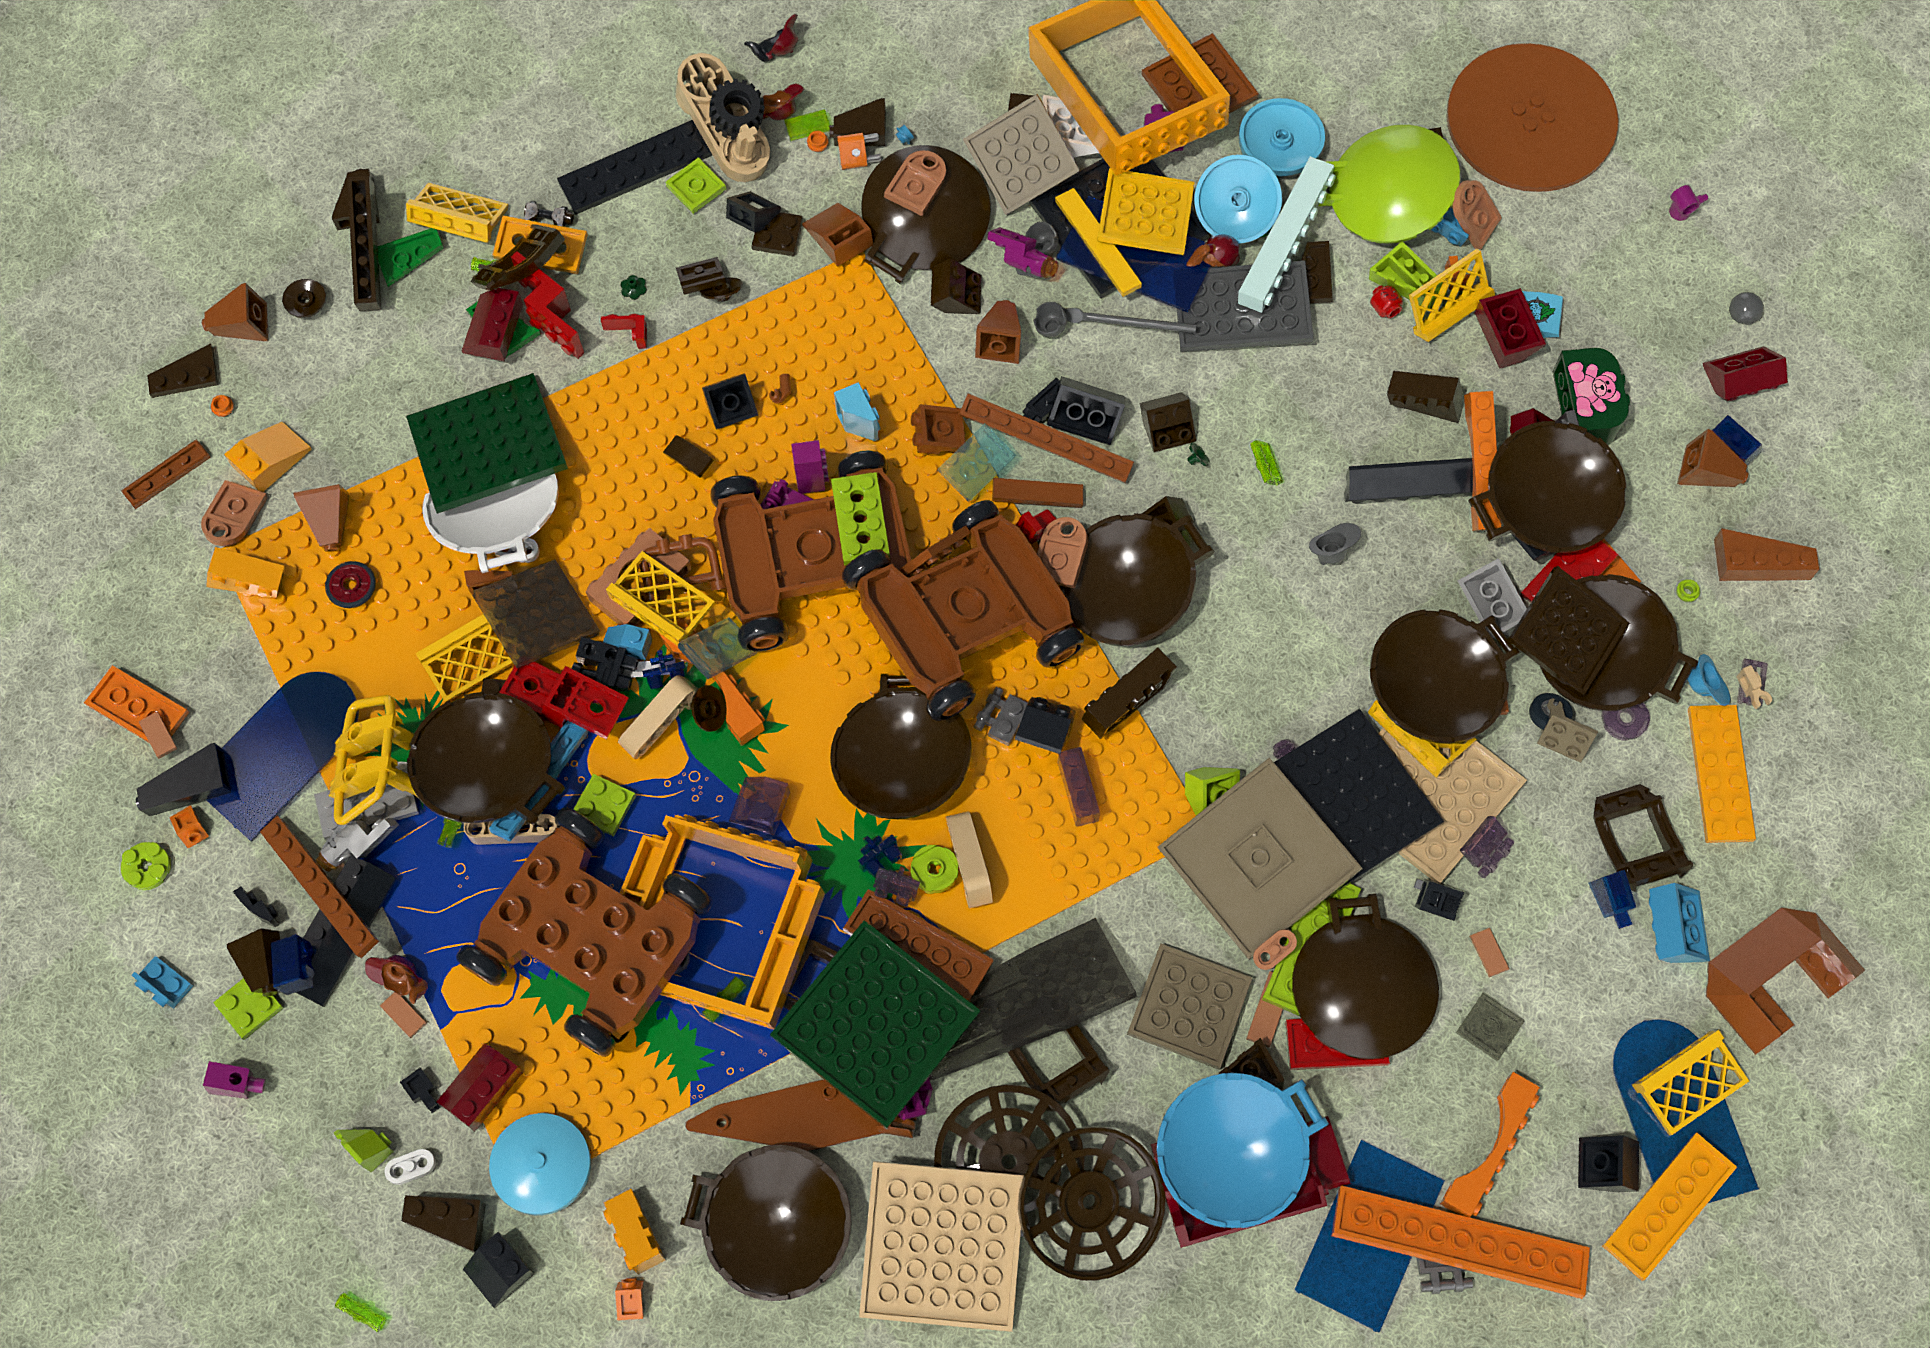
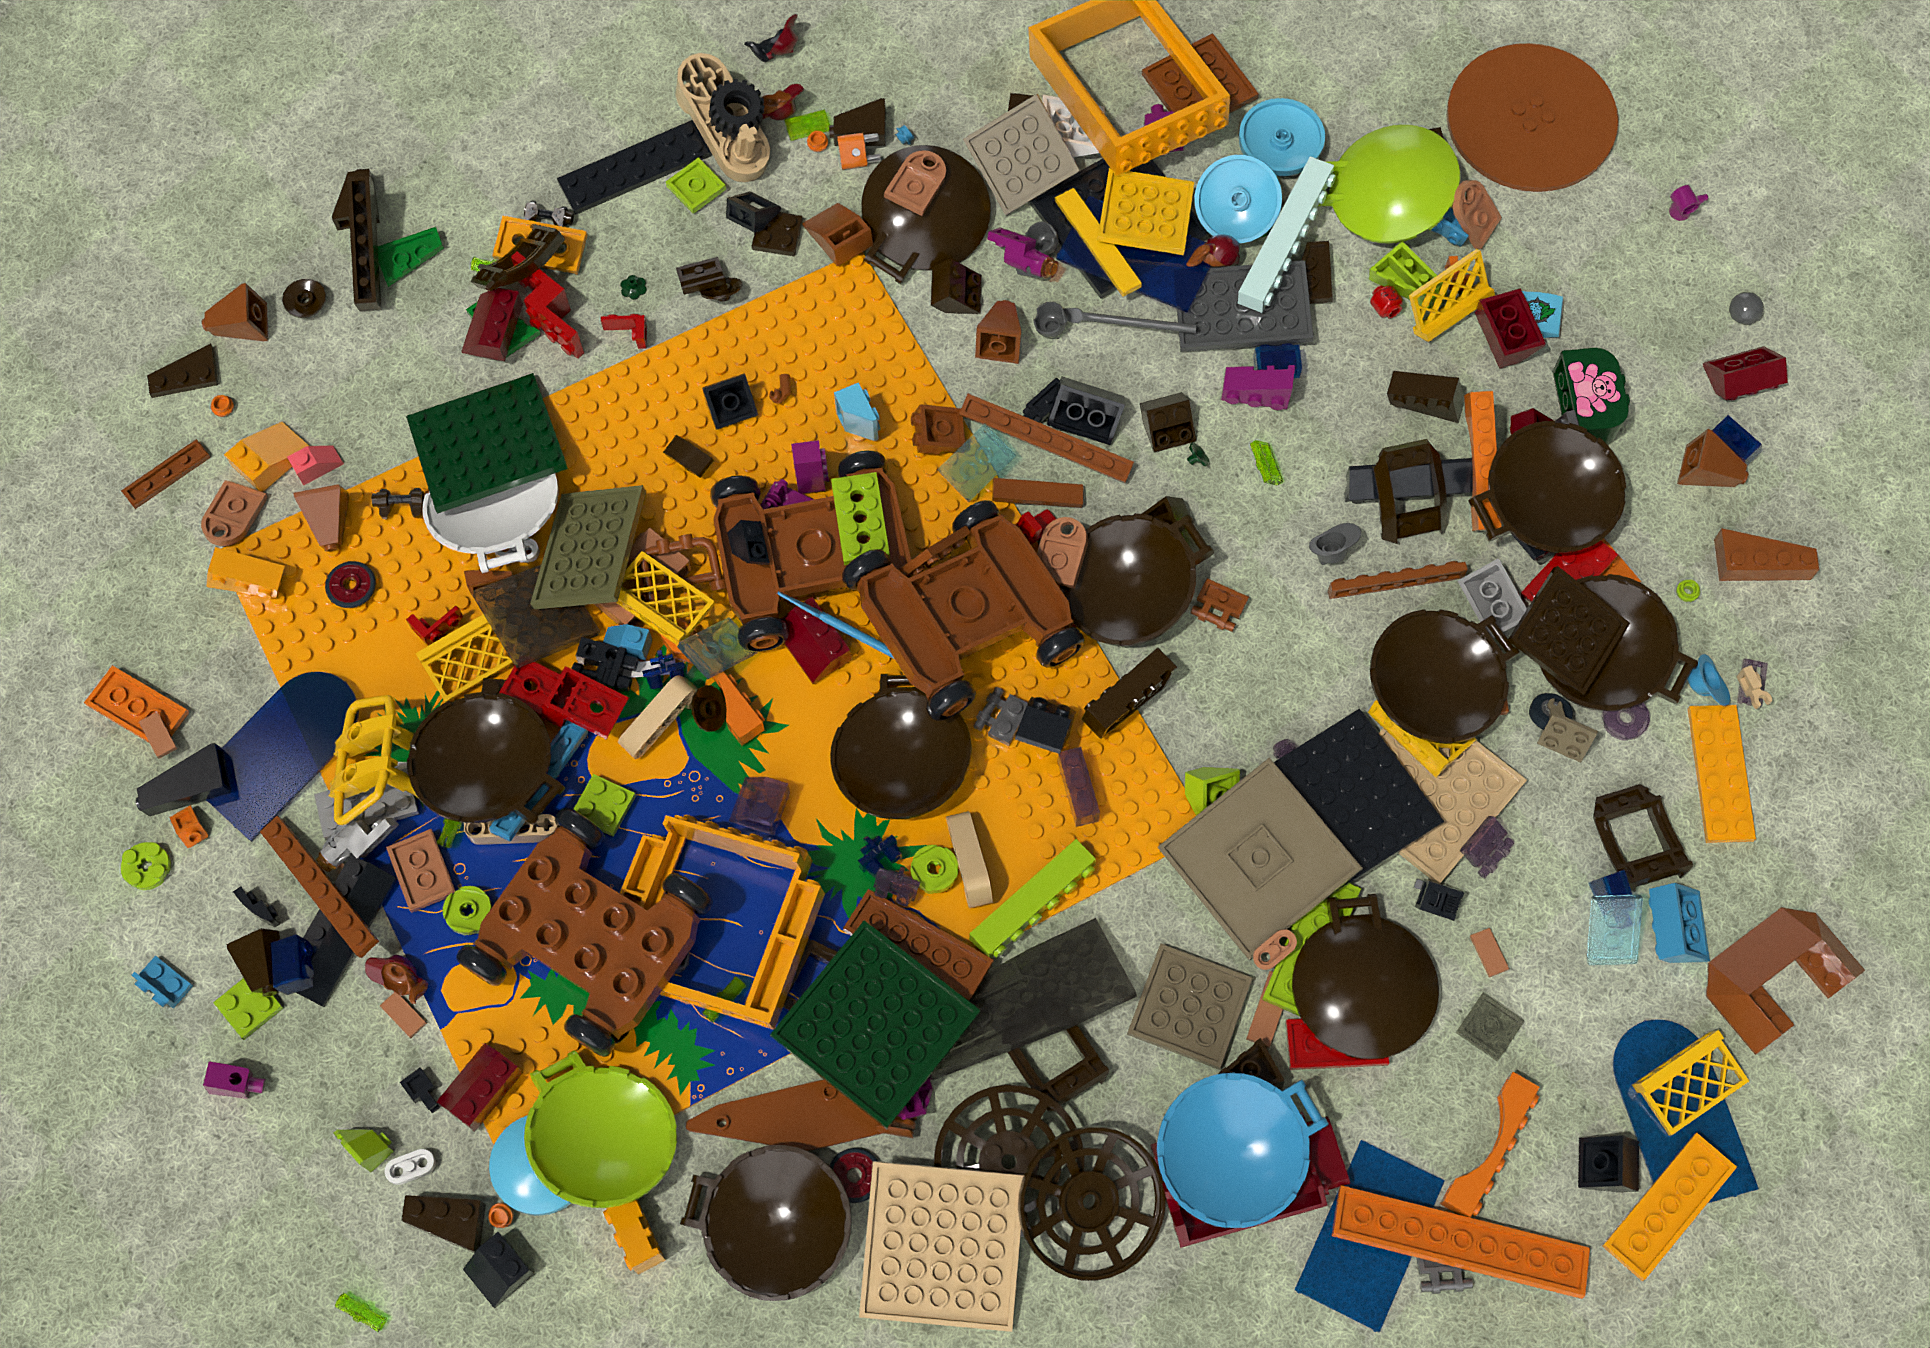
yellow fence [406,183,508,243] -> none
orange bracket [615,1278,644,1321] -> none
none -> coral slope [287,445,344,485]
none -> dark brown piece [372,488,425,519]
none -> nougat tile [386,829,456,913]
none -> red bracket [406,606,463,646]
none -> lime plate [443,886,492,935]
none -> orange plate [488,1202,514,1228]
none -> lime dish [524,1050,677,1208]
none -> olive plate [530,485,646,609]
none -> black slope [727,520,770,565]
none -> dark azure piece [777,591,894,659]
none -> dark red slope [783,597,852,684]
none -> dark red wheel [829,1148,878,1203]
none -> lime brick [969,839,1096,958]
none -> dark orange plate [1190,578,1249,632]
none -> magenta wedge [1221,365,1295,410]
none -> clear blue brick [1253,343,1302,378]
none -> dark orange plate [1328,561,1468,599]
none -> dark brown wedge [1372,439,1448,544]
none -> clear light blue tile [1587,895,1643,965]

